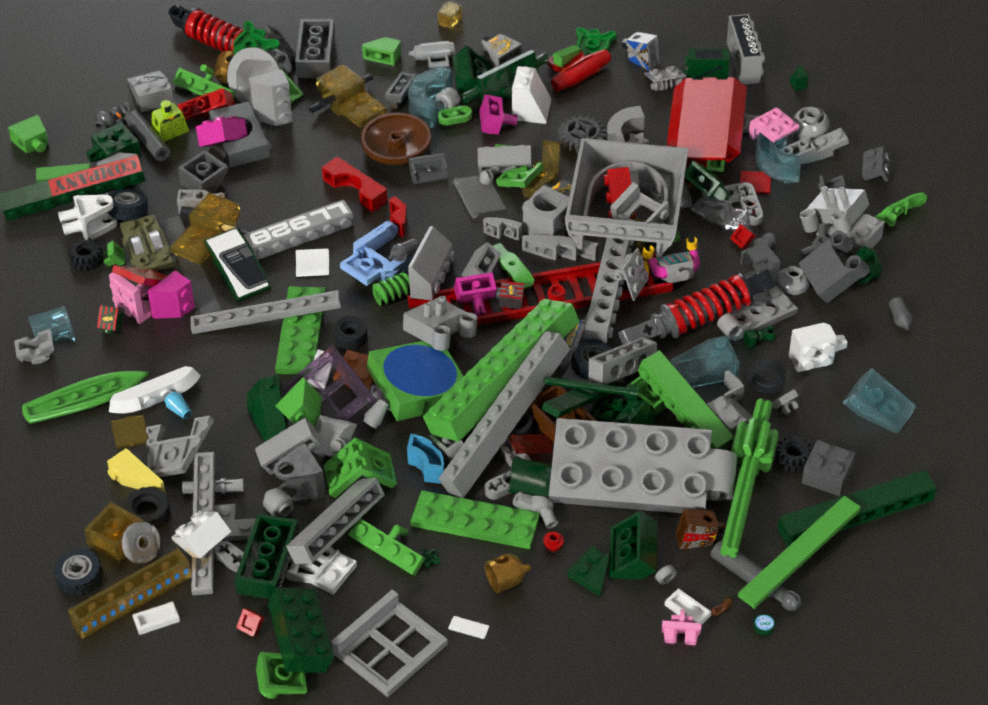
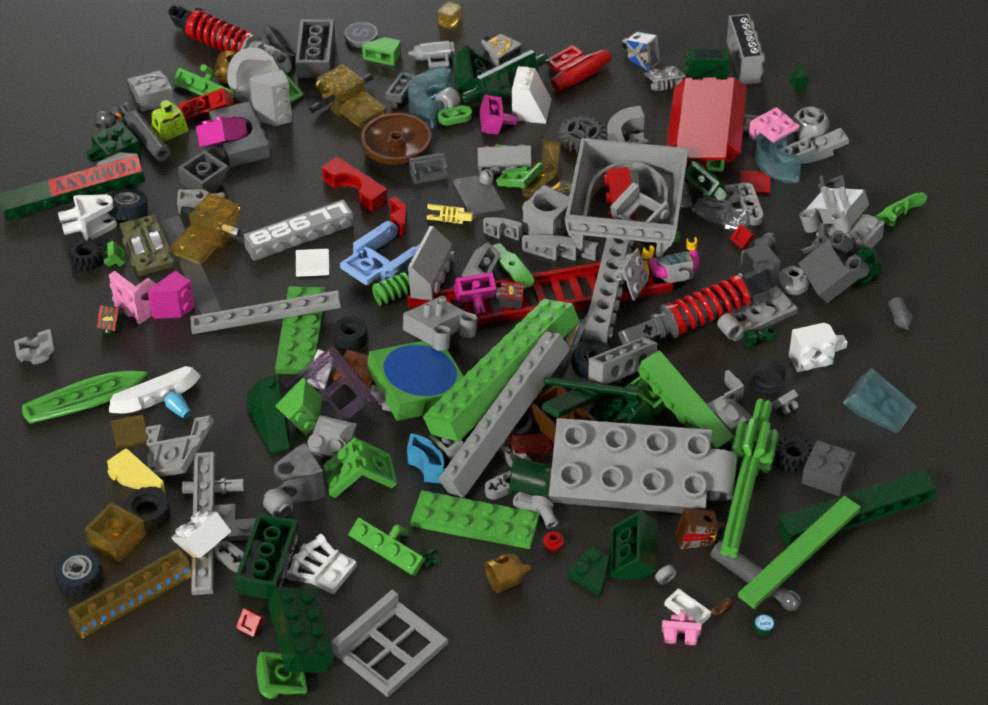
bright green torso [8,115,49,153] -> none
clear light blue slope [28,306,76,341] -> none
bright green tile [36,163,90,183] -> none
red tile [112,265,167,286] -> none
light grey tile [122,522,161,563] -> none
white tile [133,602,180,635] -> none
slope [204,227,271,302] -> none
green tile [233,21,280,55] -> none
light grey brick [255,418,321,475] -> none
light grey brick [286,478,385,564] -> none
light grey cone [363,398,389,429] -> none
piece [389,238,420,262] -> none
white sticker [448,616,489,639] -> none
red plate [547,284,566,301] -> none
bright green piece [553,45,582,68] -> none
green tile [576,27,617,56] -> none
clear light blue slope [671,335,740,388] -> none
dark grey bracket [862,146,892,182] -> none
none -> tile [345,22,378,48]
none -> light yellow hinge [427,204,473,224]

